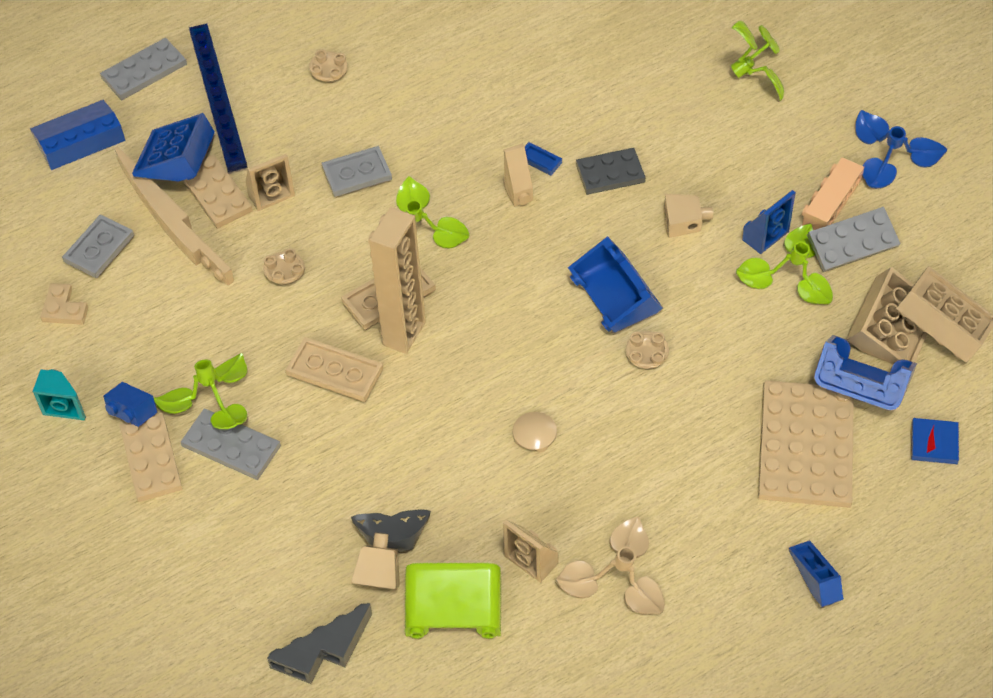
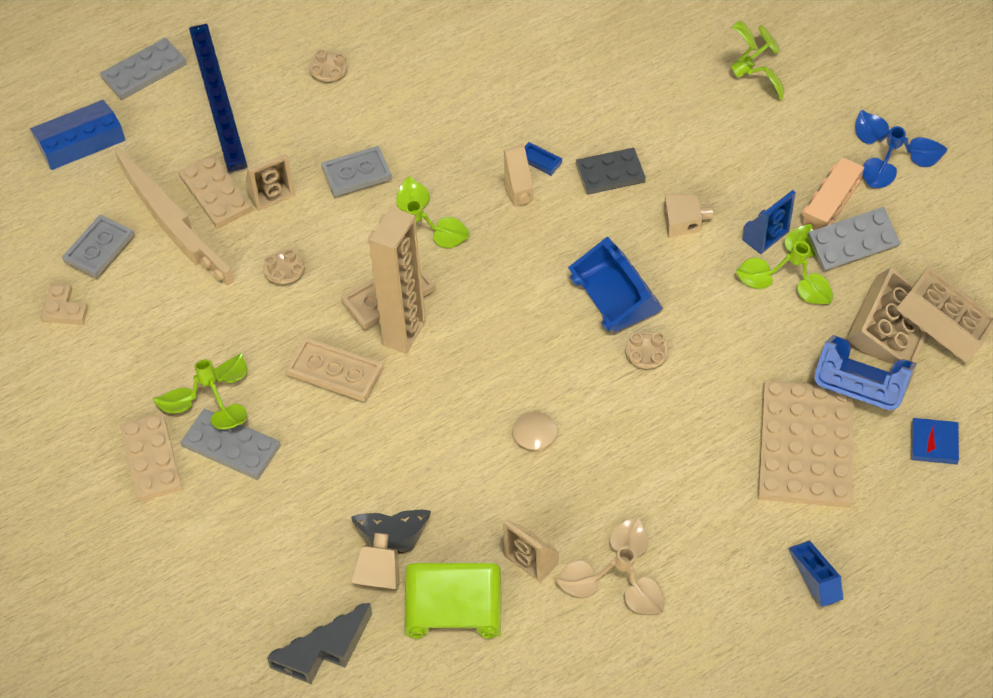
teal slope [33,369,86,421] -> none
blue brick [103,382,157,427] -> none
blue slope [132,113,215,181] -> none

